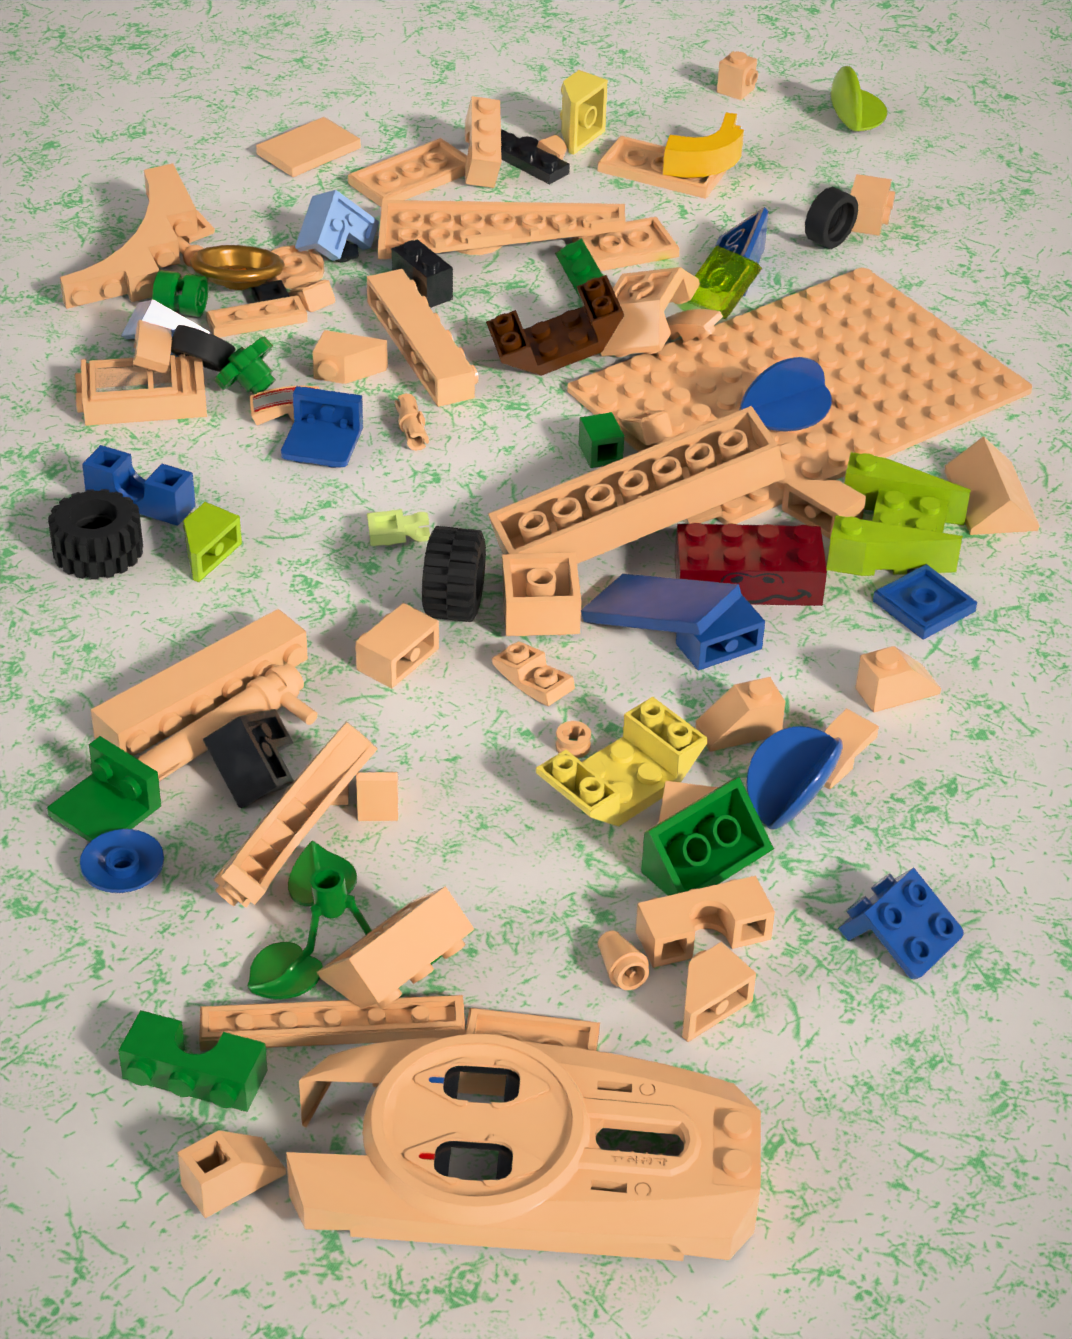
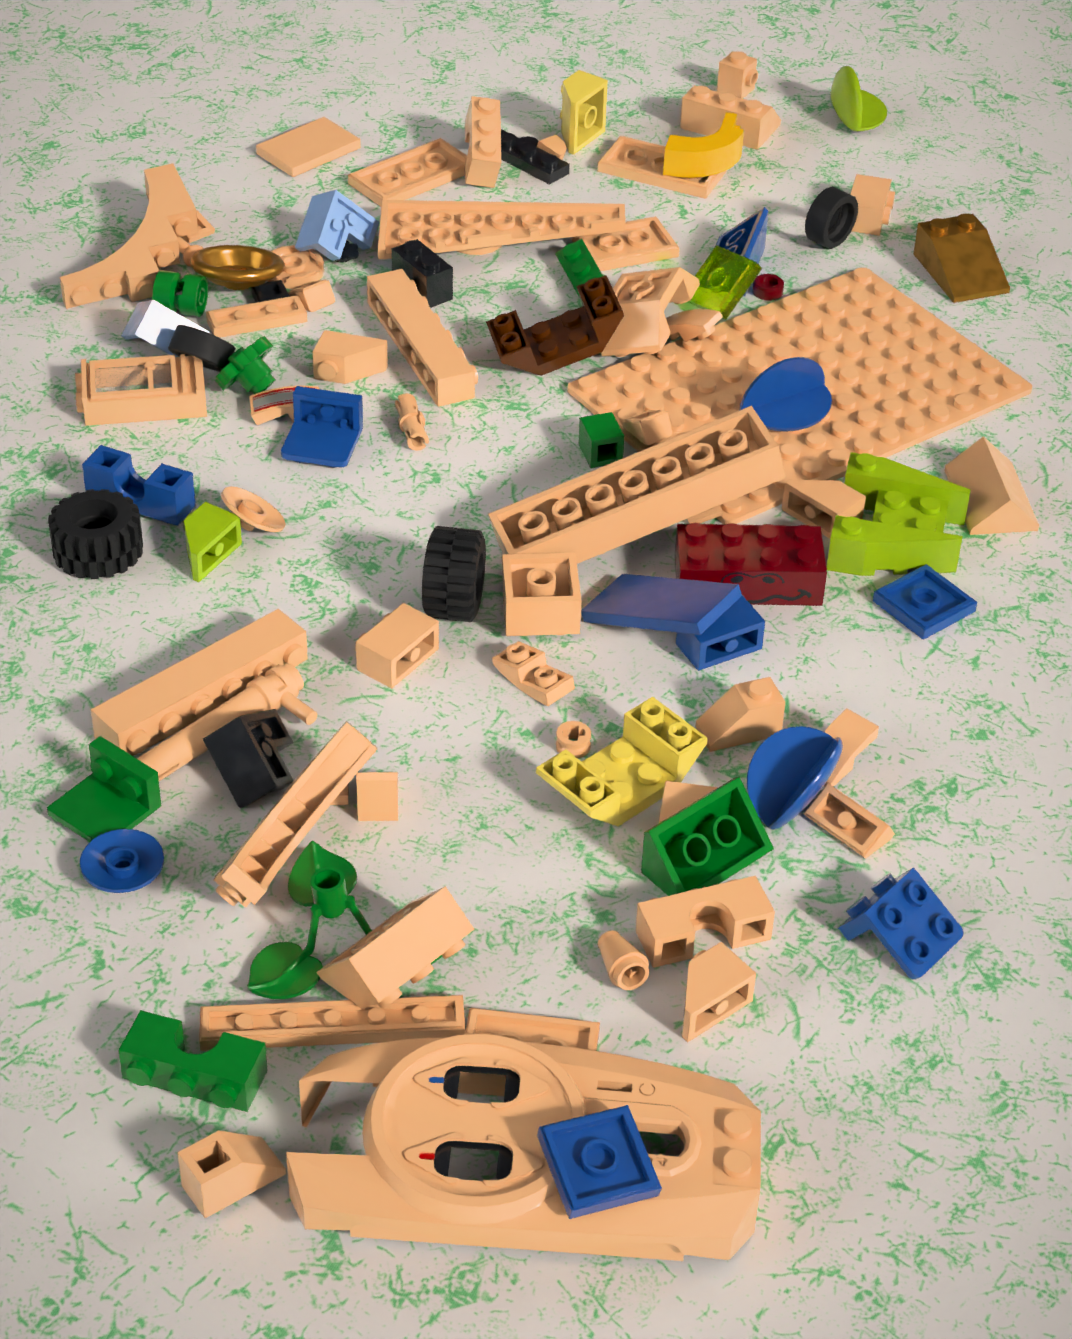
light nougat slope [133,320,172,373] -> none
yellowish green plate [367,509,430,546] -> none
light nougat slope [855,646,941,713] -> none
none -> light nougat dish [221,486,286,532]
none -> blue tile [537,1105,662,1219]
none -> light nougat slope [680,85,781,150]
none -> dark red tile [752,274,784,301]
none -> light nougat slope [803,783,895,859]
none -> pearl gold slope [913,213,1010,303]

